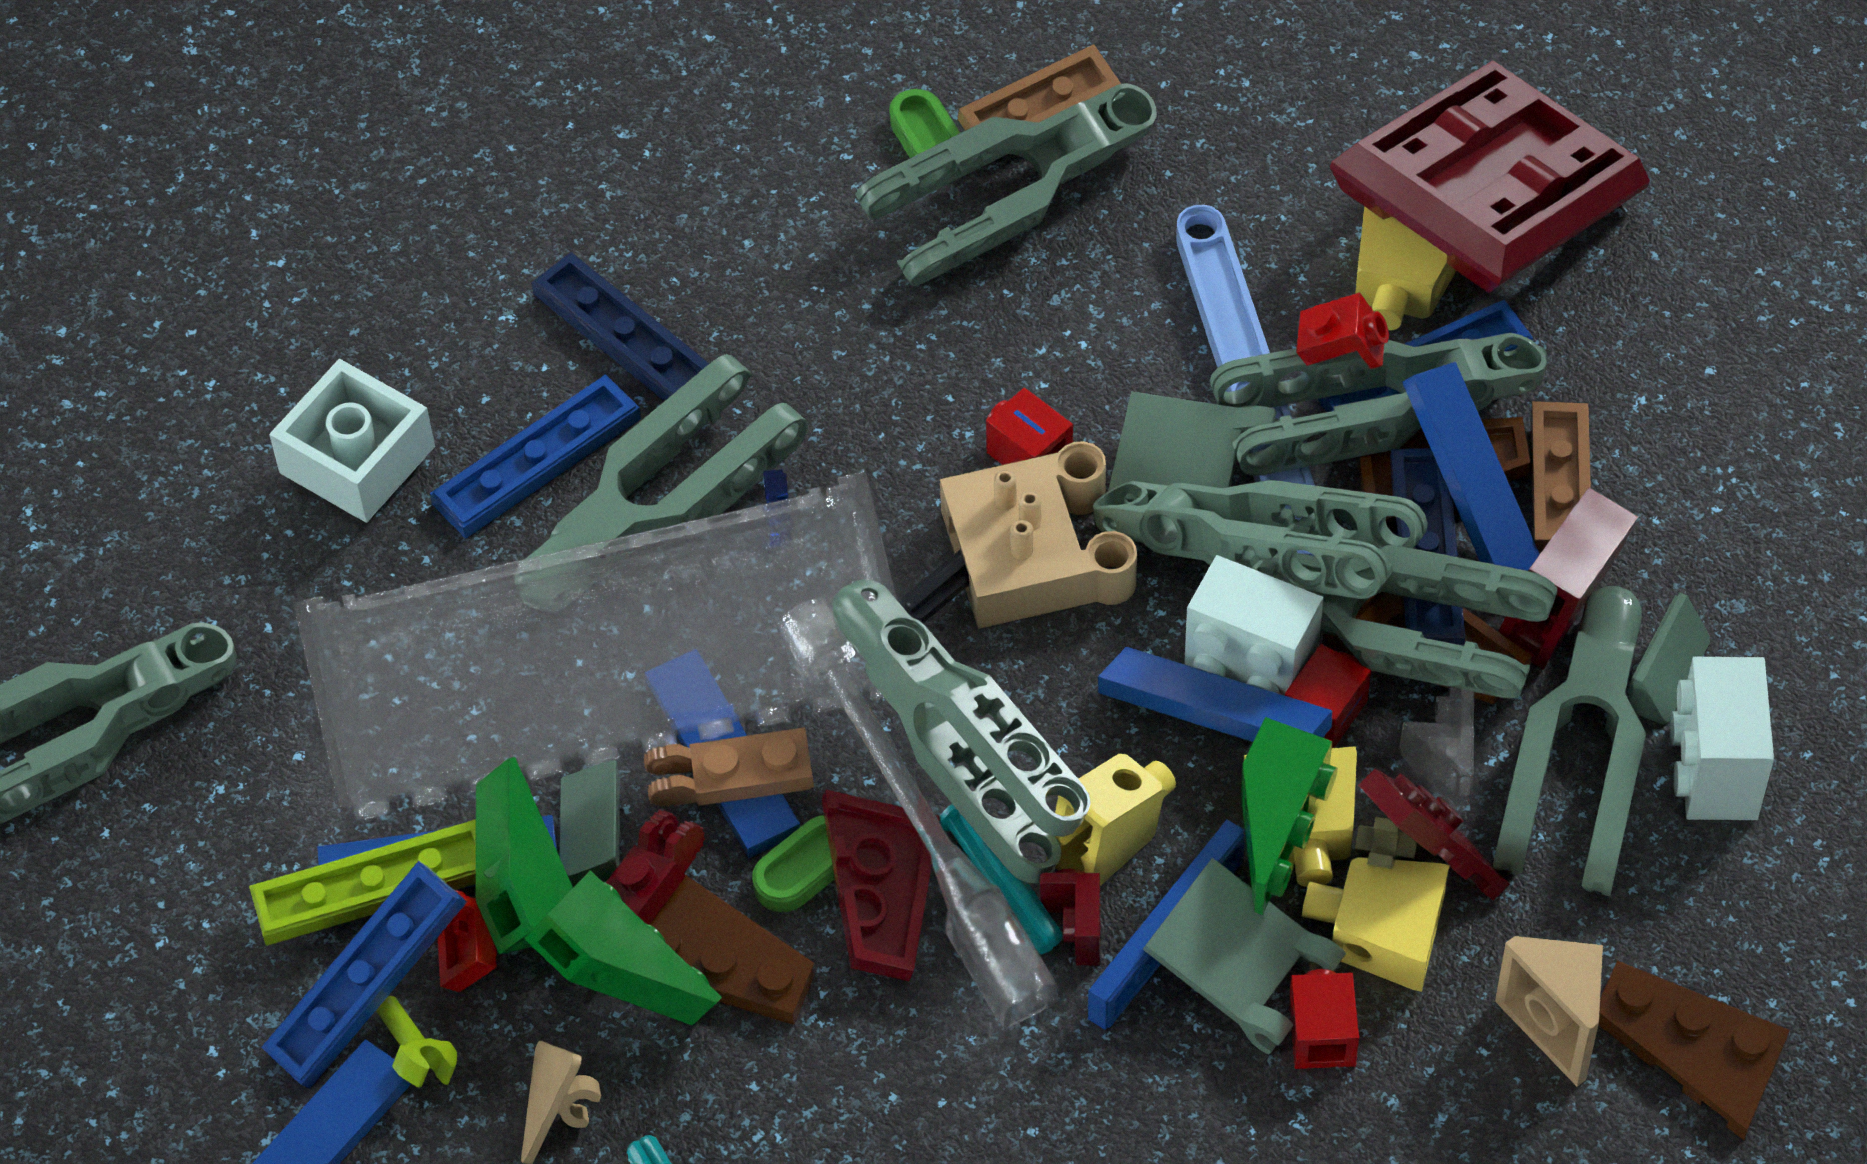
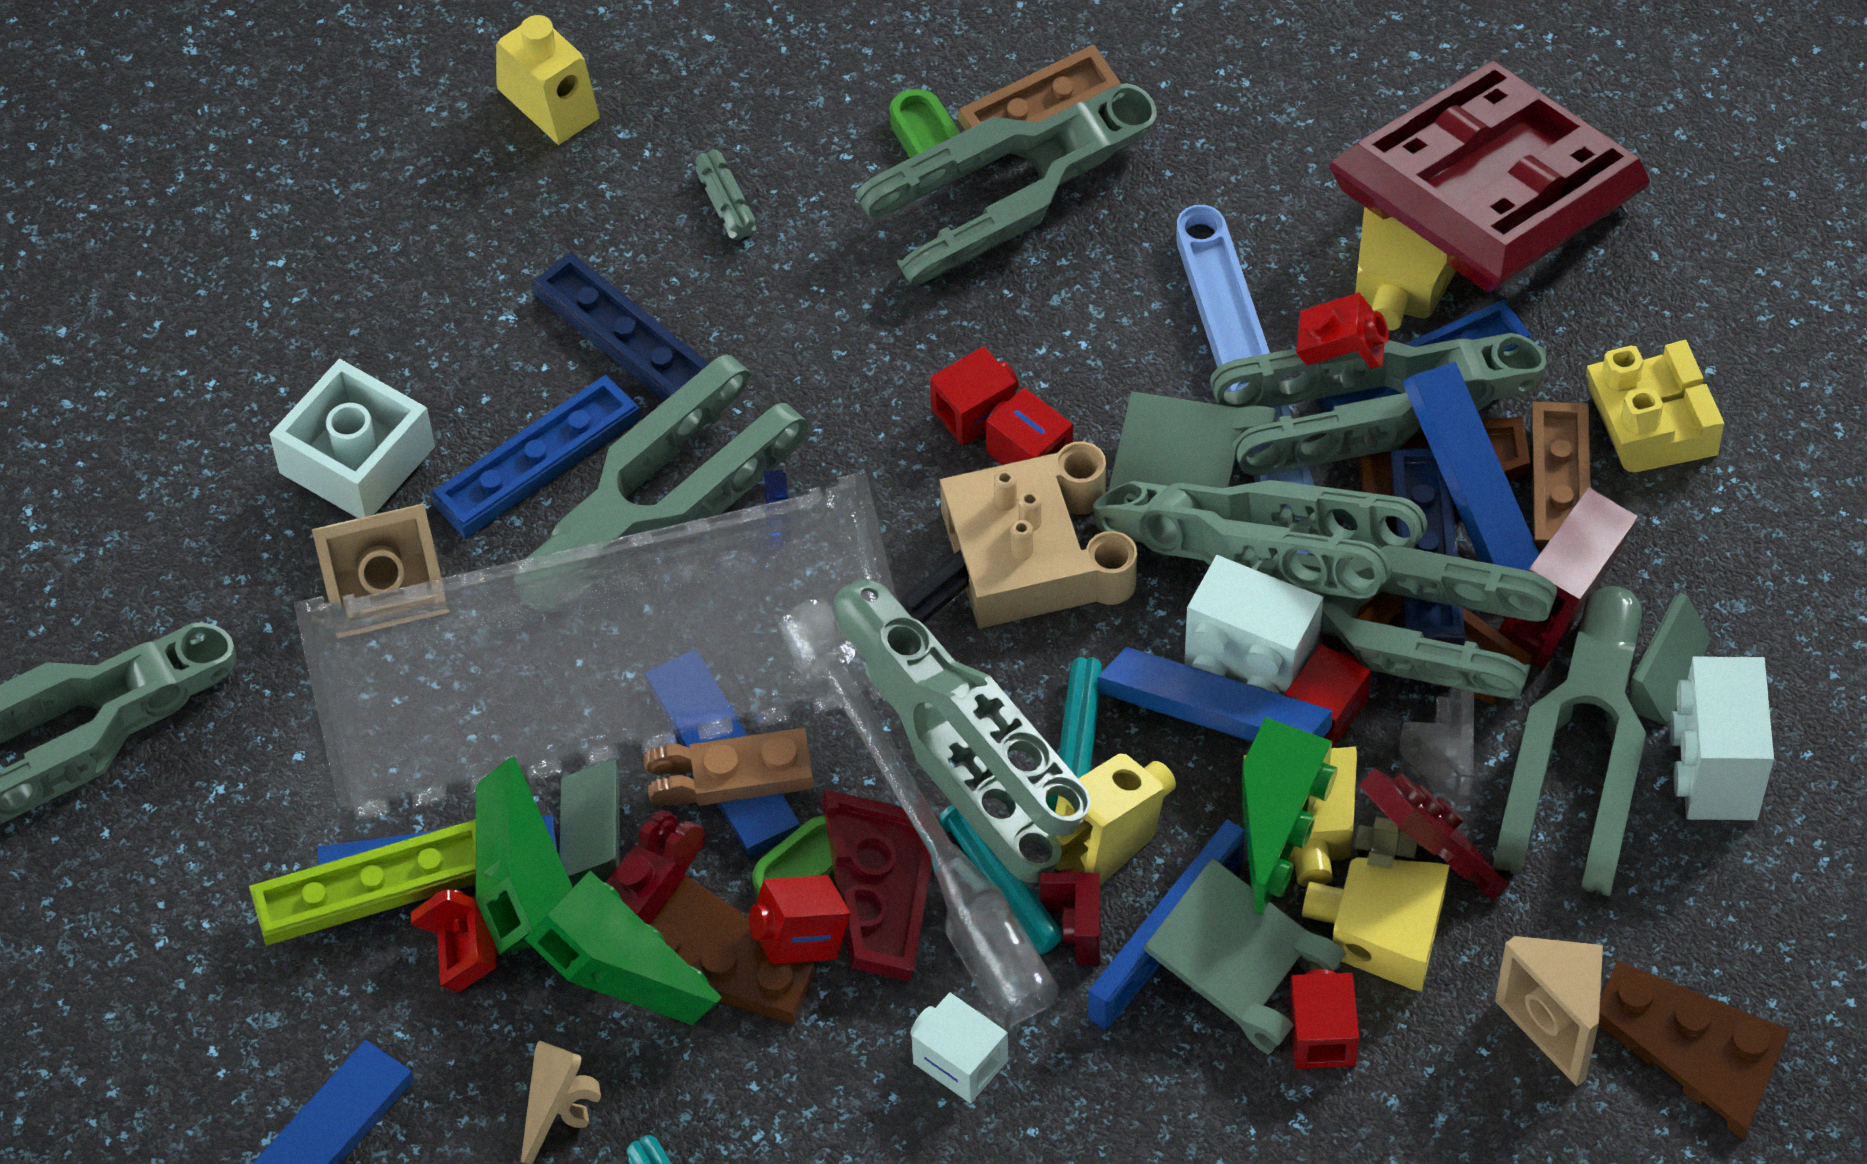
blue tile [261,861,467,1089] -> none
lime bar [376,996,457,1088] -> none
none -> tan slope [312,503,450,640]
none -> light yellow torso [496,15,600,145]
none -> sand green axle [695,149,756,241]
none -> red brick [749,875,851,964]
none -> light aqua brick [911,992,1008,1104]
none -> red brick [930,346,1019,446]
none -> teal axle [1046,657,1102,813]
none -> light yellow hips [1586,339,1724,473]

